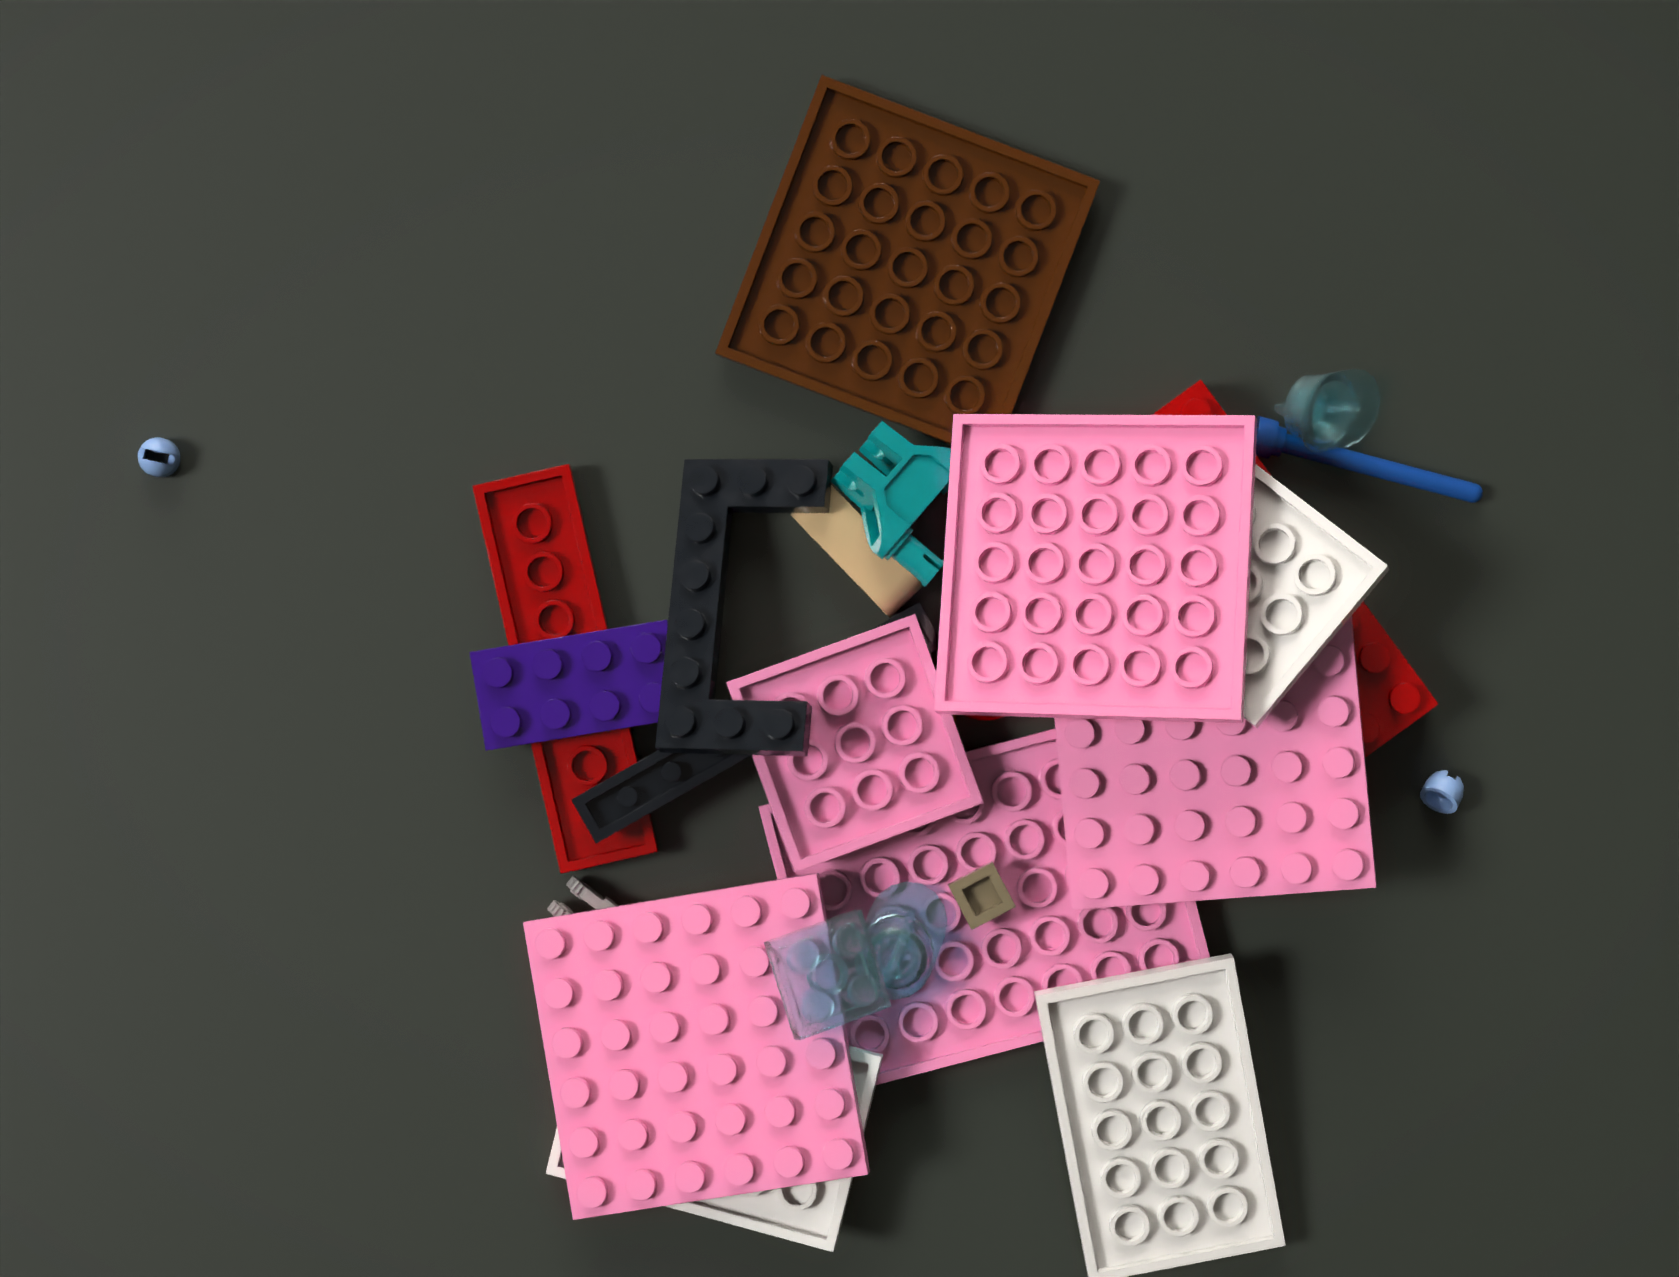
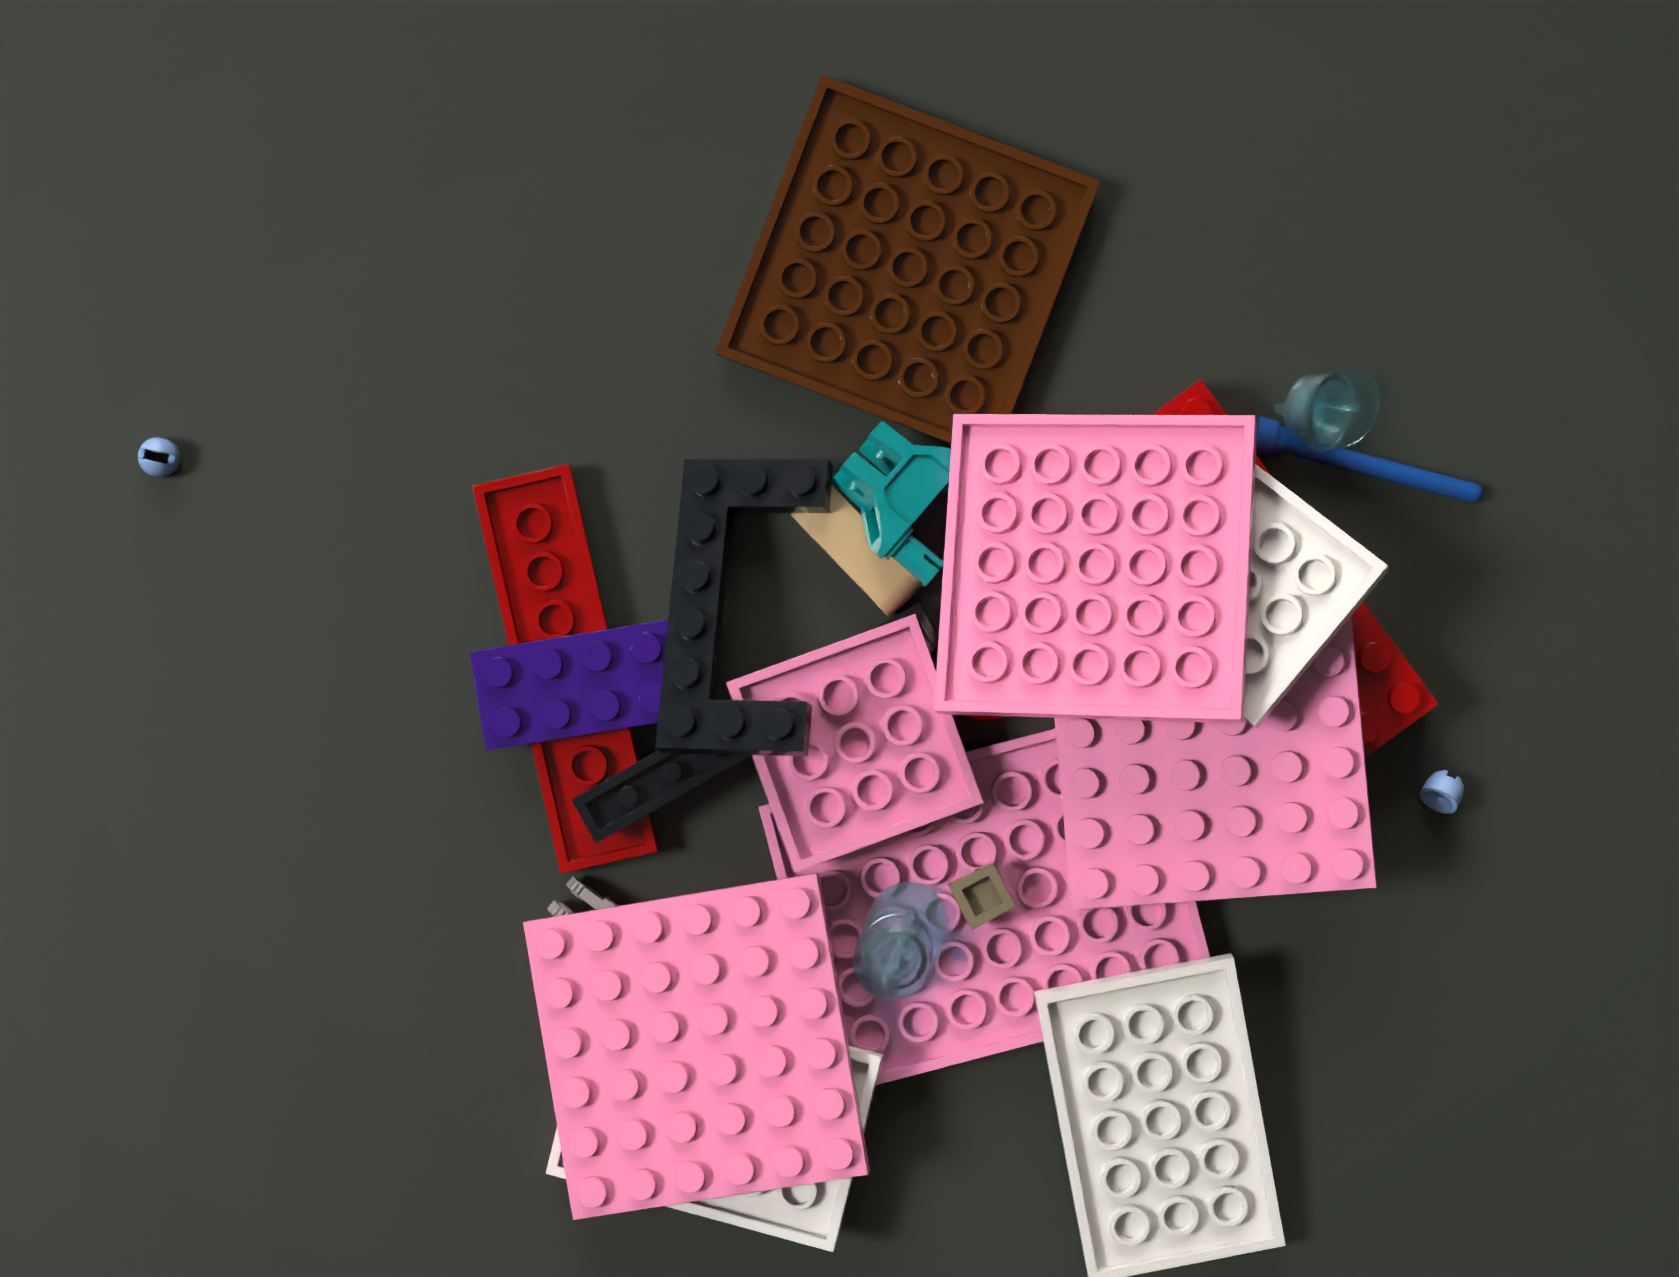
clear light blue plate [764,910,892,1040] -> none

